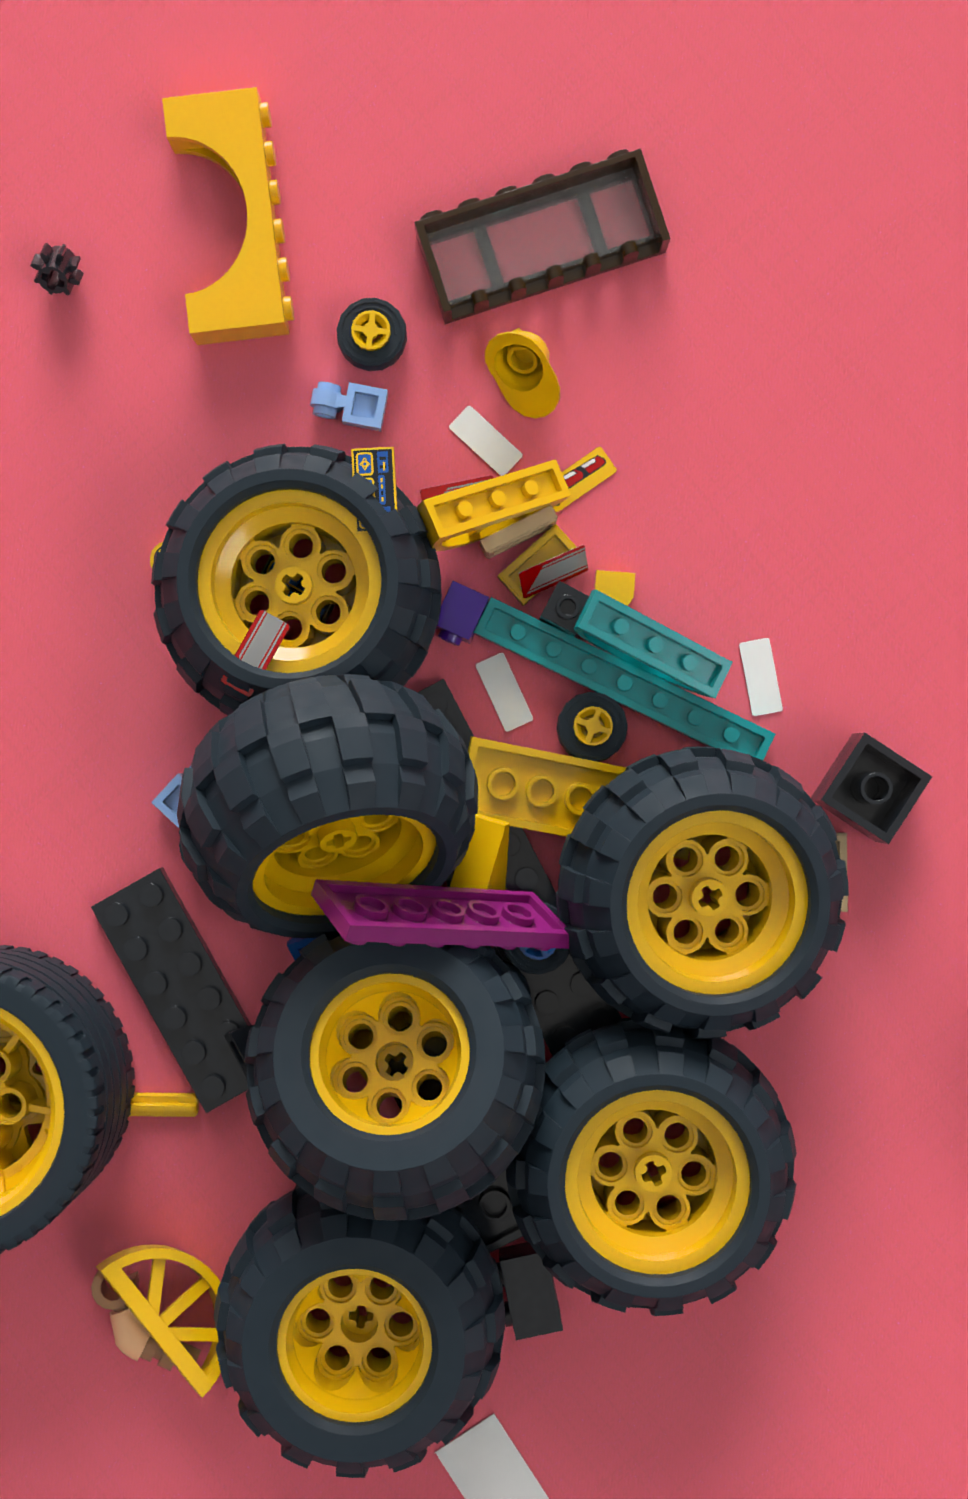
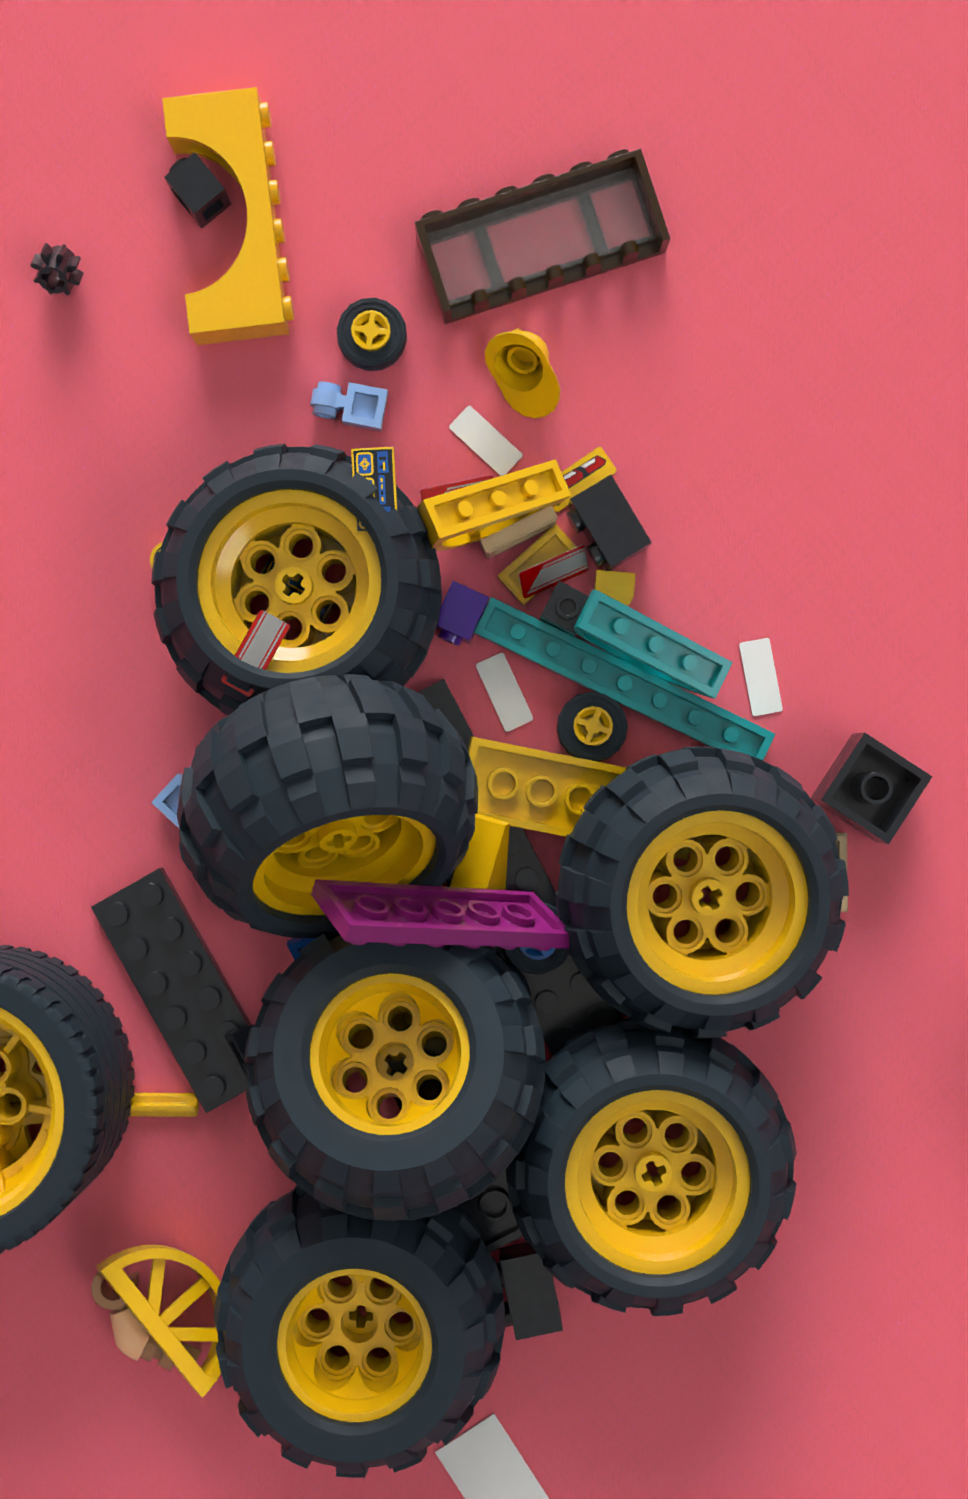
none -> black brick [164,152,232,229]
none -> black brick [566,475,652,571]

